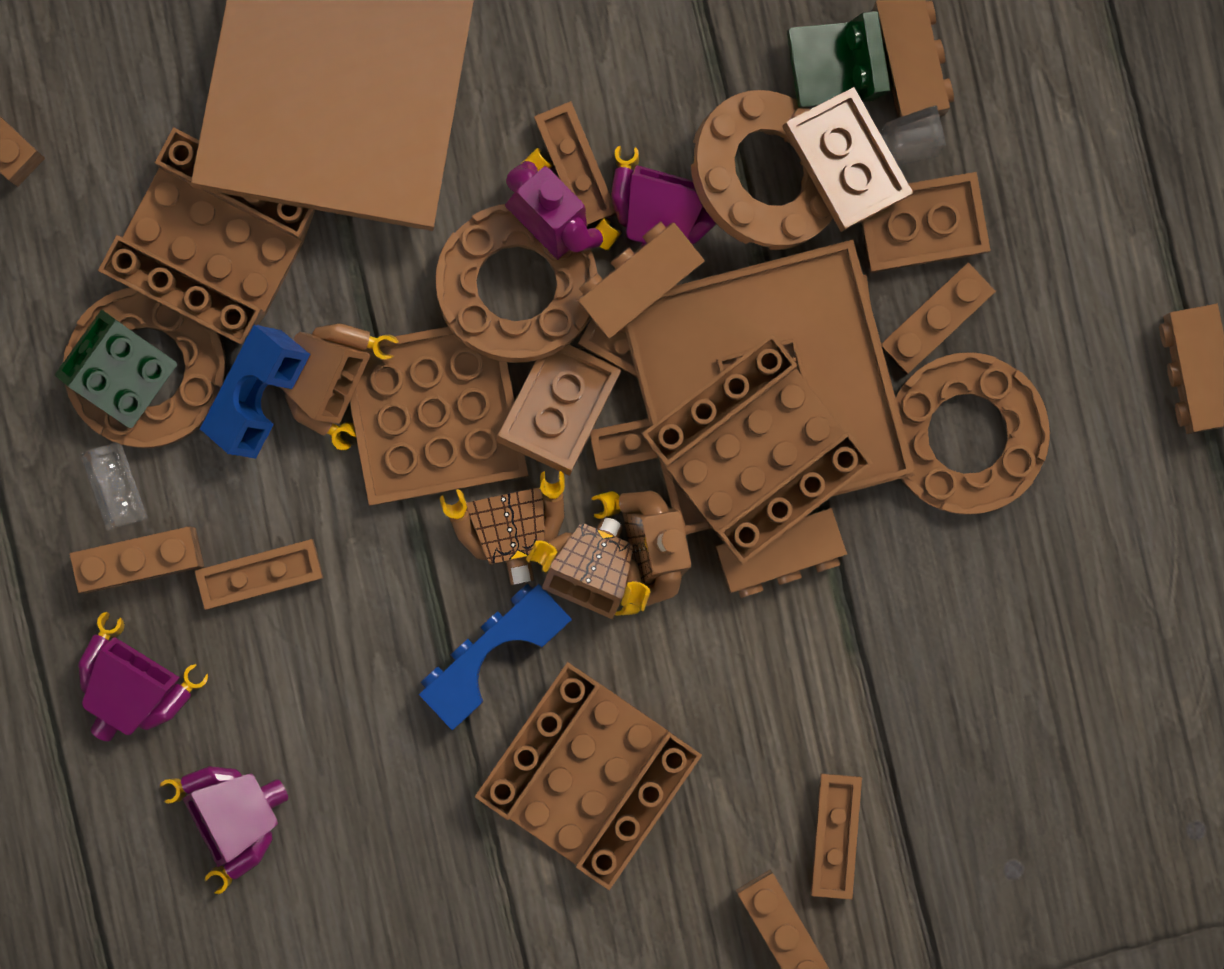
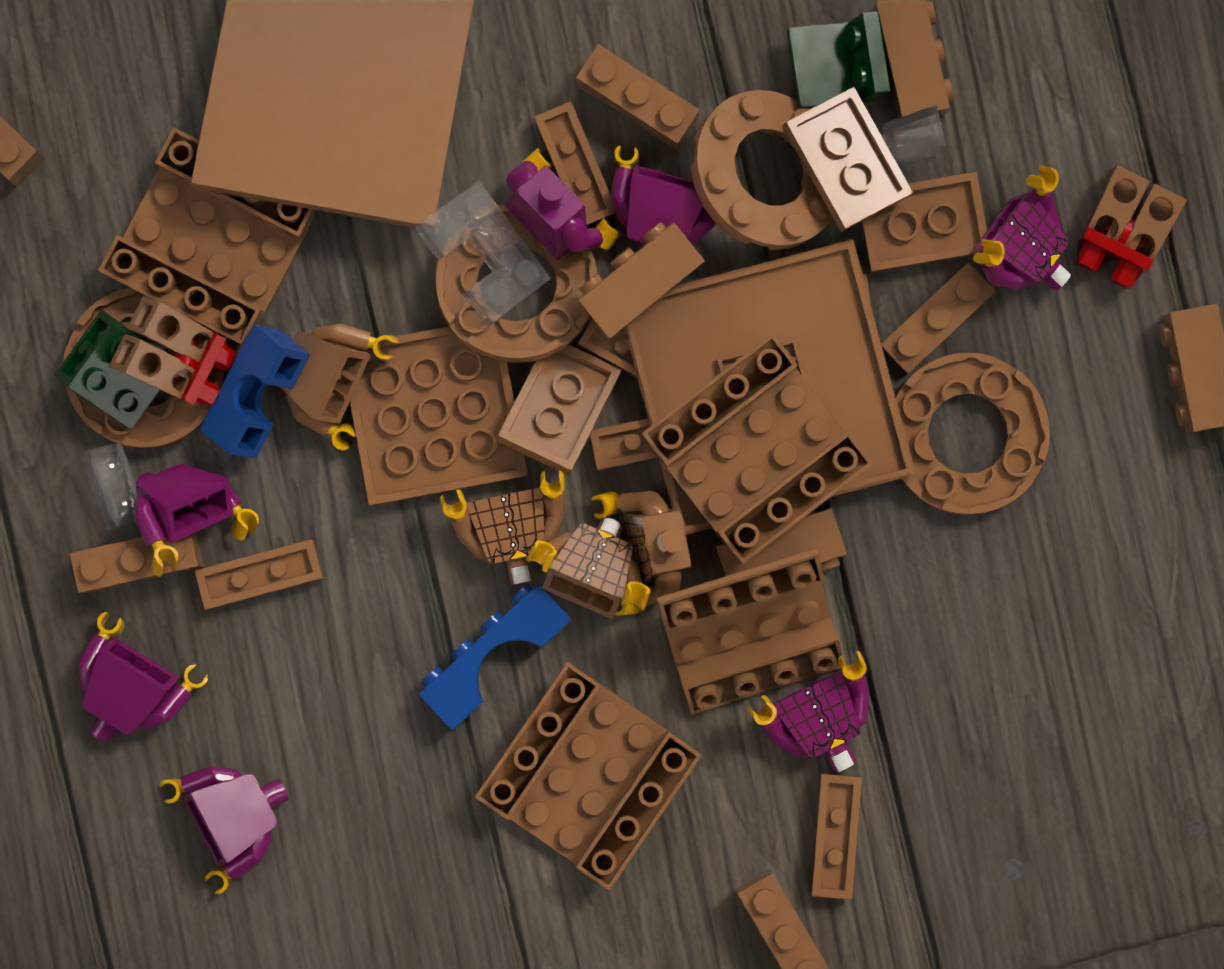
none -> medium nougat hips [108,296,237,406]
none -> magenta torso [133,464,259,577]
none -> clear plate [414,180,551,326]
none -> medium nougat brick [576,44,700,151]
none -> medium nougat slope [656,549,843,715]
none -> magenta torso [747,651,869,773]
none -> magenta torso [969,165,1071,291]
none -> medium nougat hips [1076,165,1187,290]

